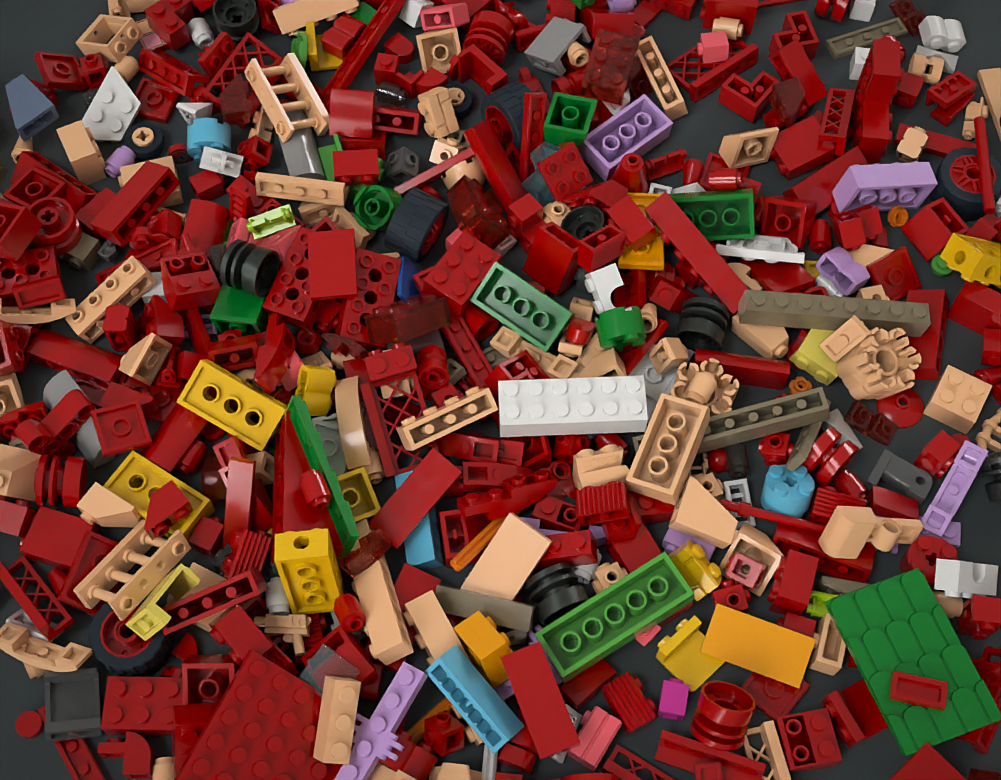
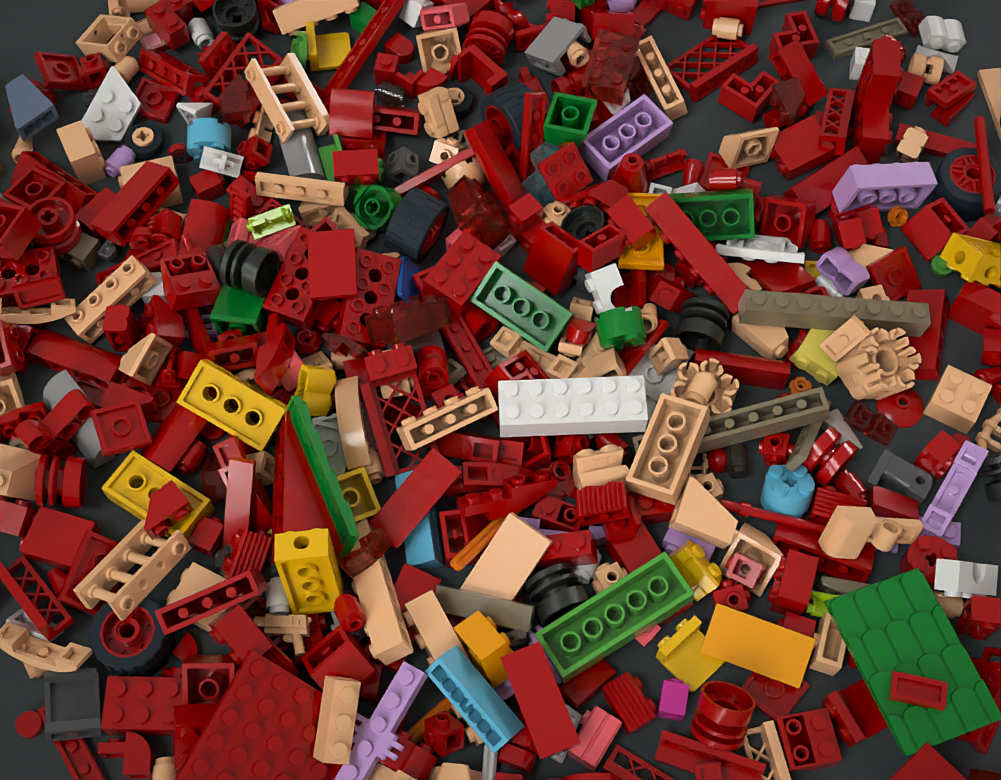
light nougat slope [76,482,142,528] -> none
light yellow panel [125,563,201,641] -> none
clear light blue piece [298,643,360,697] -> none
red brick [299,469,332,510] -> none
red brick [321,13,366,60] -> none
coral brick [697,30,729,64] -> none
white slope [722,478,756,529] -> none
light nougat hinge [962,97,989,140] -> none

